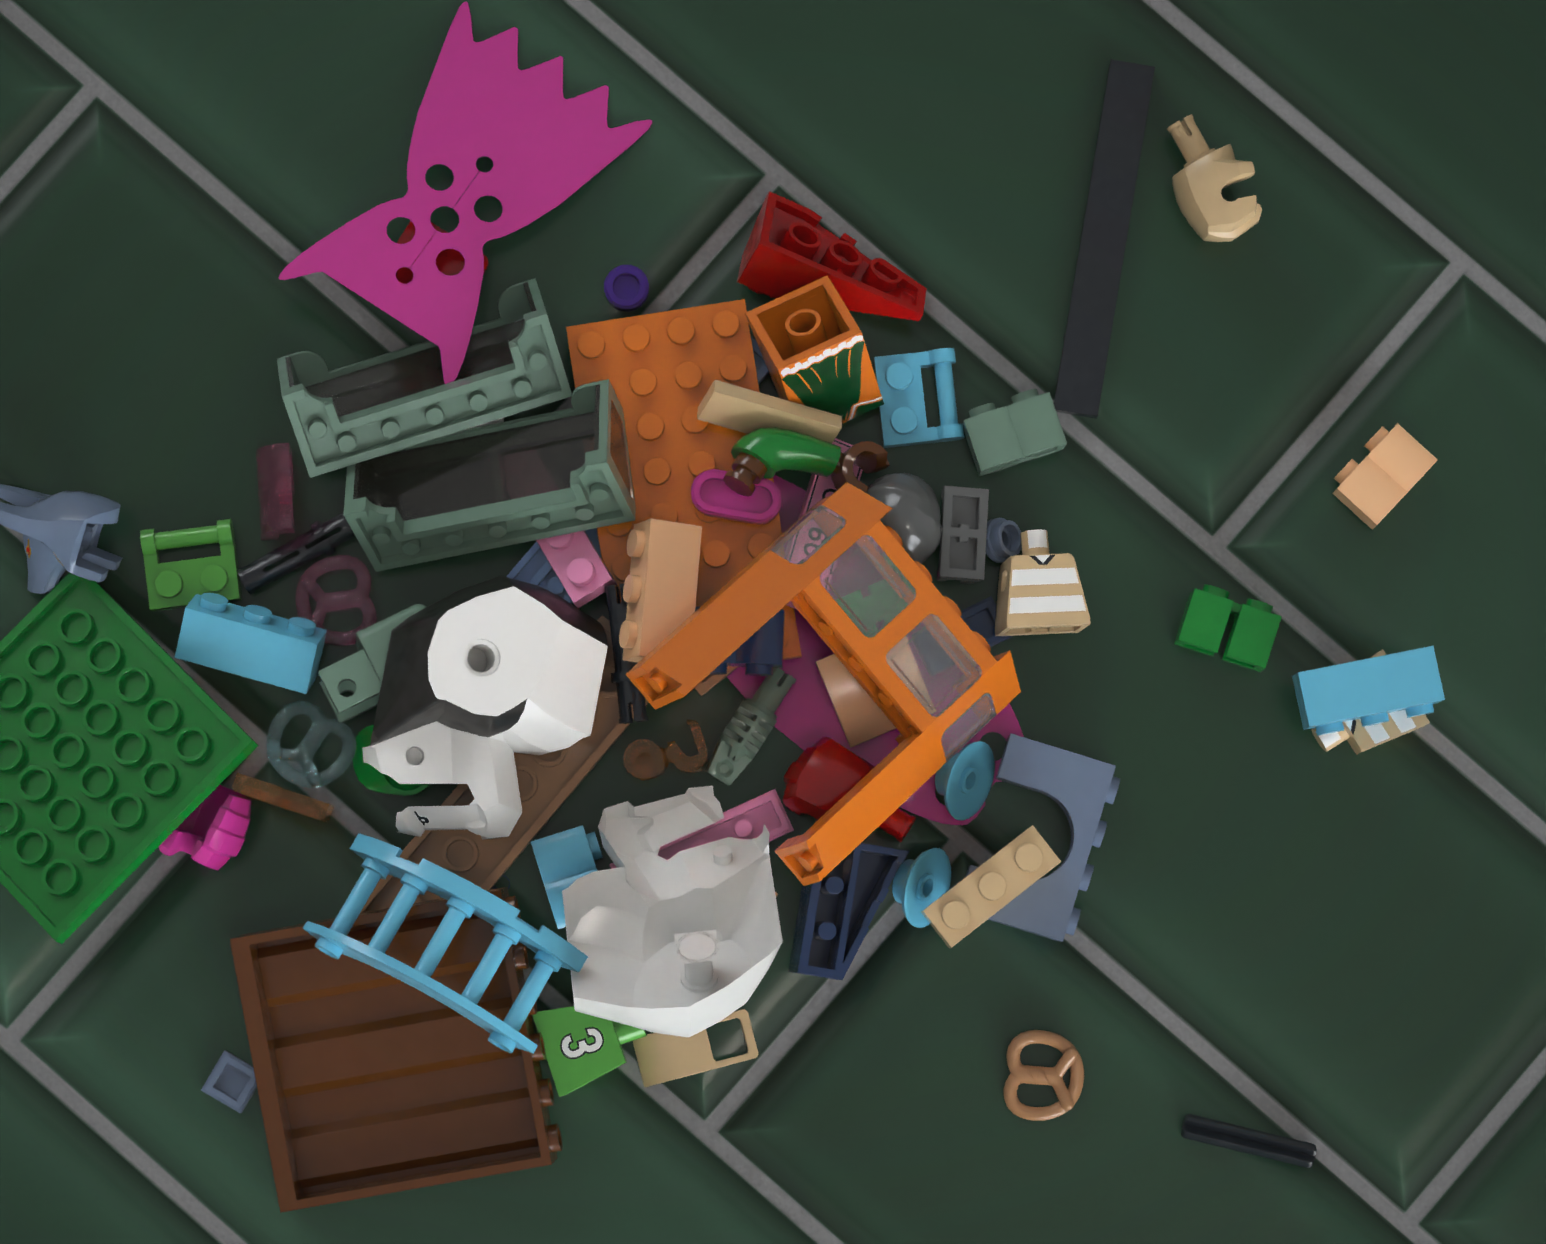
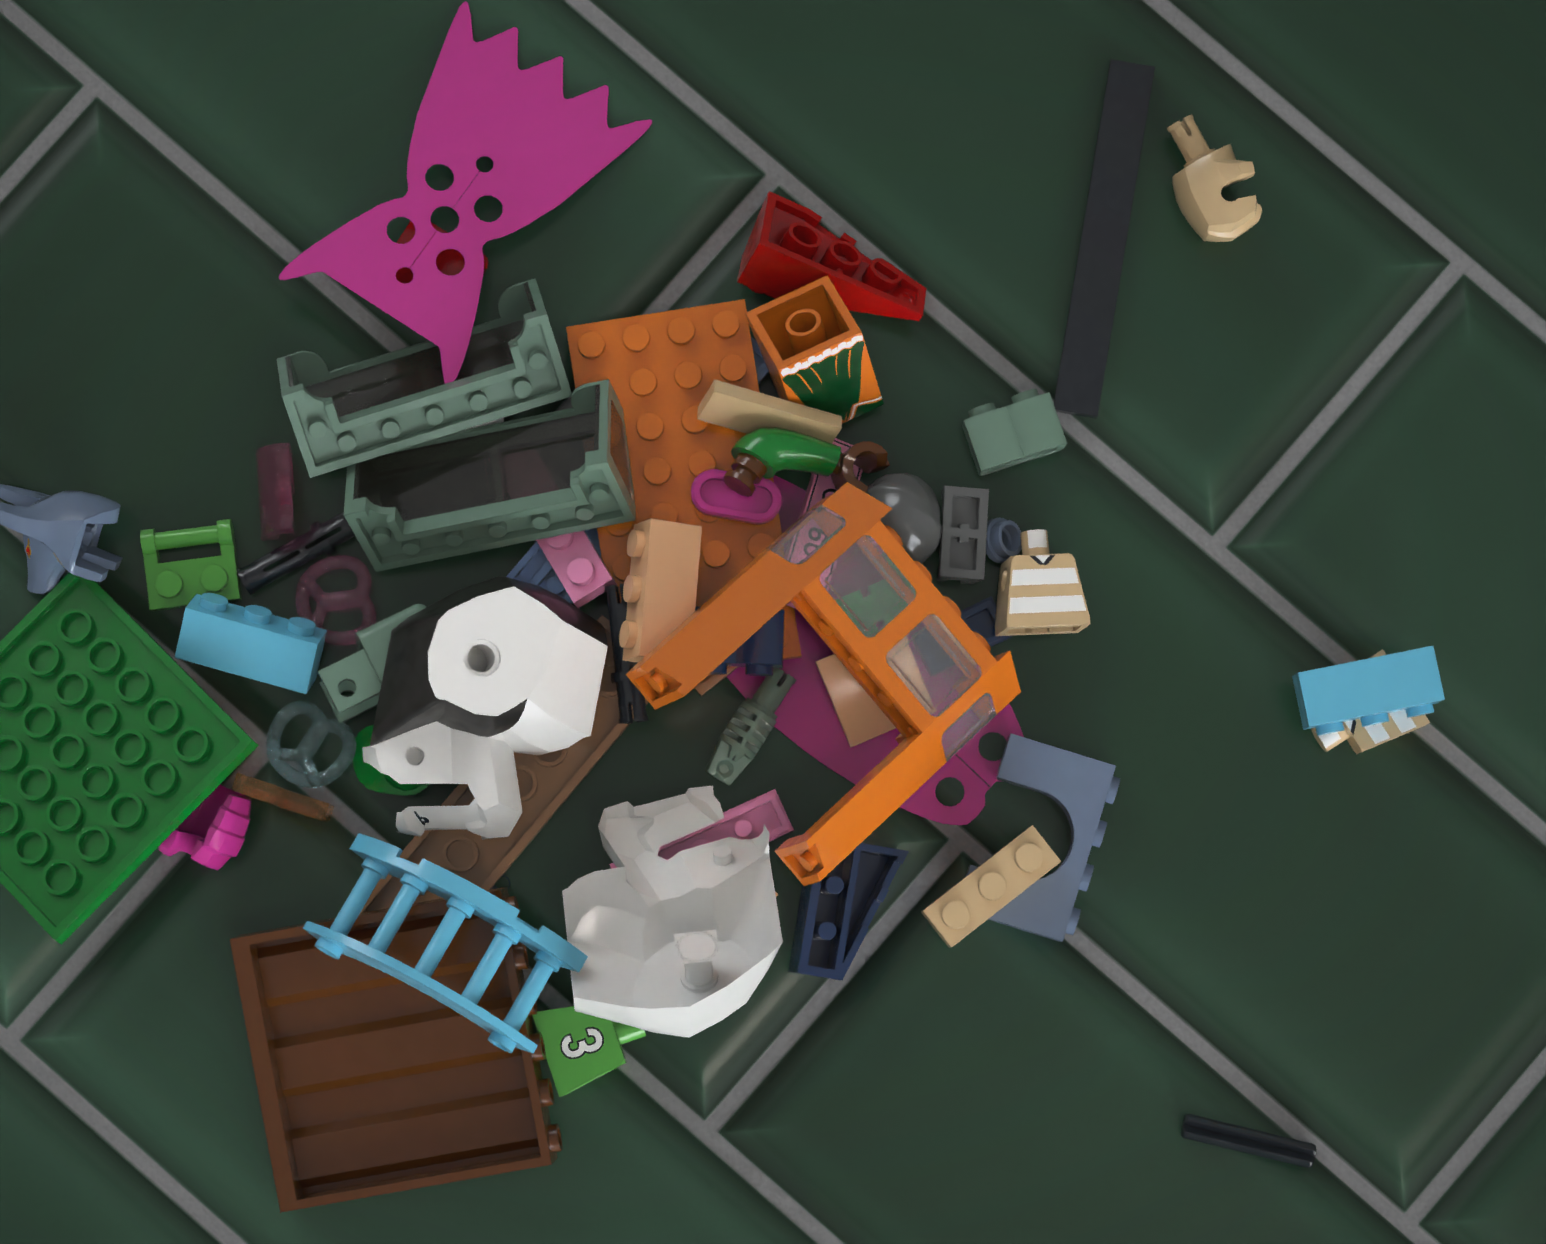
sand blue tile [201,1050,257,1113] -> none
medium azure brick [531,825,603,929] -> none
dark purple tile [604,265,649,312] -> none
clear orange leg [623,719,709,780] -> none
tan piece [633,1009,759,1087] -> none
red piece [782,737,916,842] -> none
medium azure plate [874,348,965,448] -> none
medium azure piece [892,848,951,928] -> none
medium azure piece [935,741,995,821] -> none
medium nougat piece [1003,1030,1084,1121] -> none
green piece [1174,584,1282,672] -> none
light nougat brick [1332,423,1438,530] -> none

